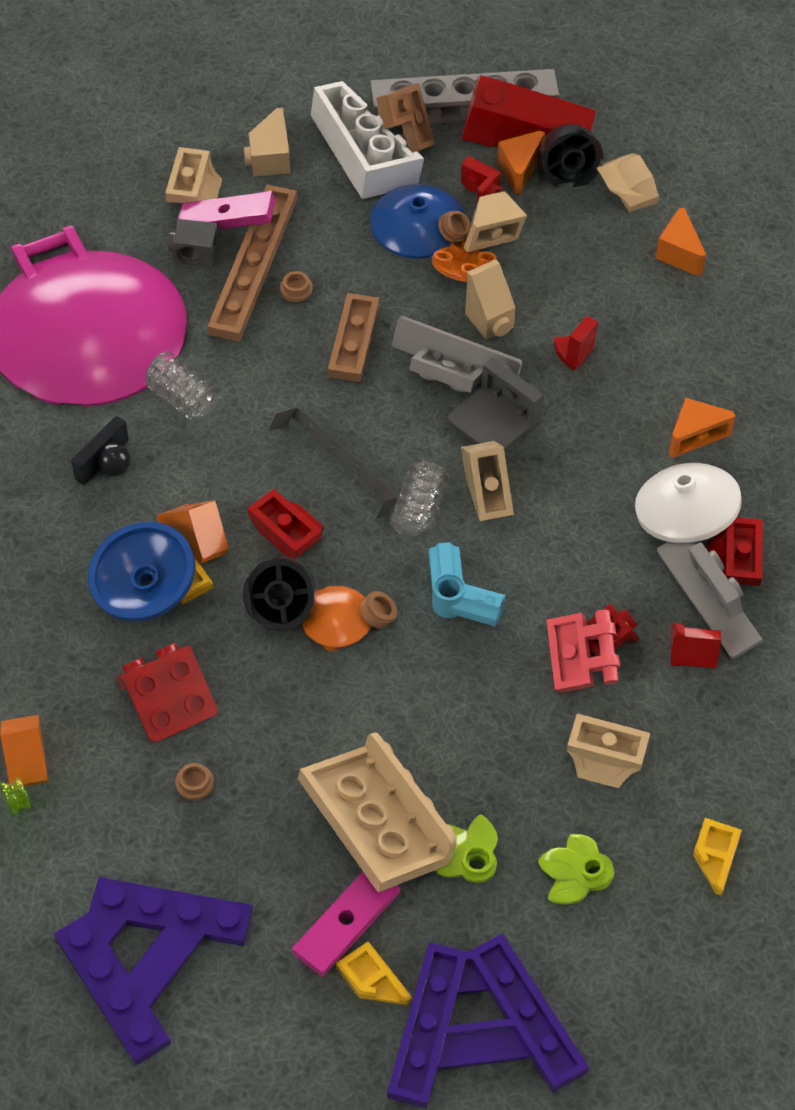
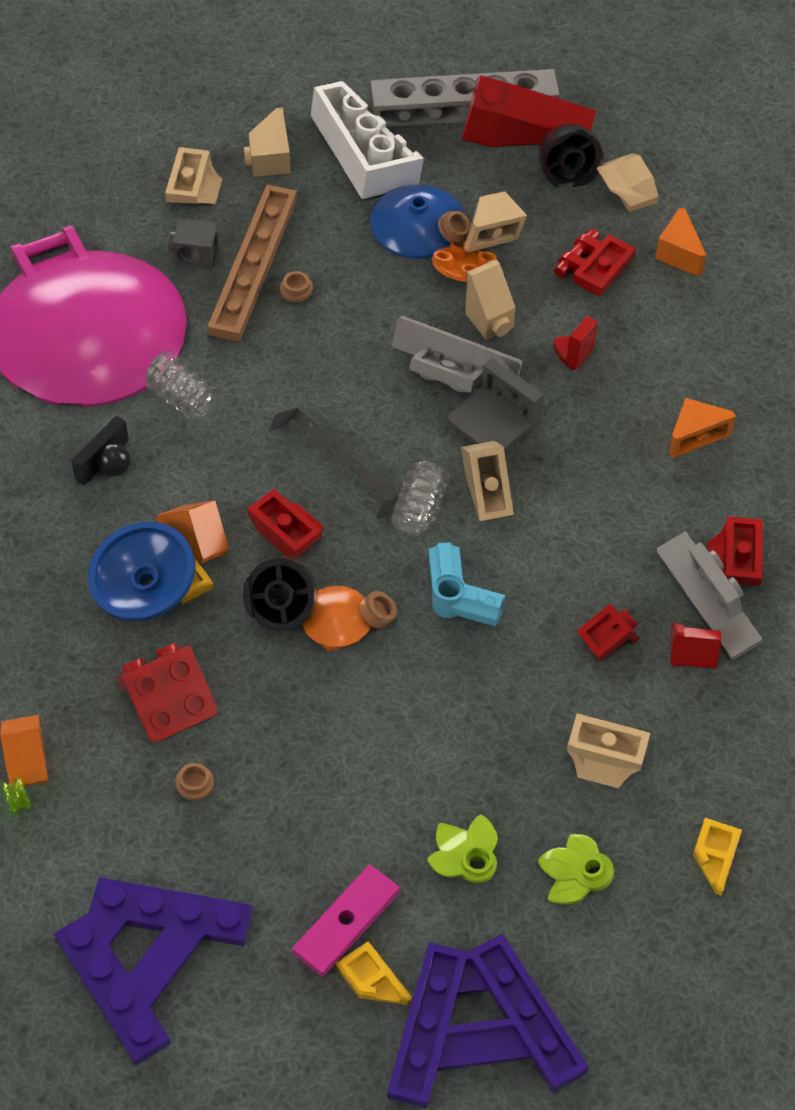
tile [177,191,276,229] -> none
tan bracket [298,732,457,893] -> none
medium nougat plate [328,293,380,382] -> none
medium nougat plate [376,83,435,152] -> none
red bracket [461,156,502,203] -> none
orange slope [497,131,545,195] -> none
coral plate [546,610,620,693] -> none
white dish [635,463,742,543] -> none
none -> red plate [554,228,636,297]

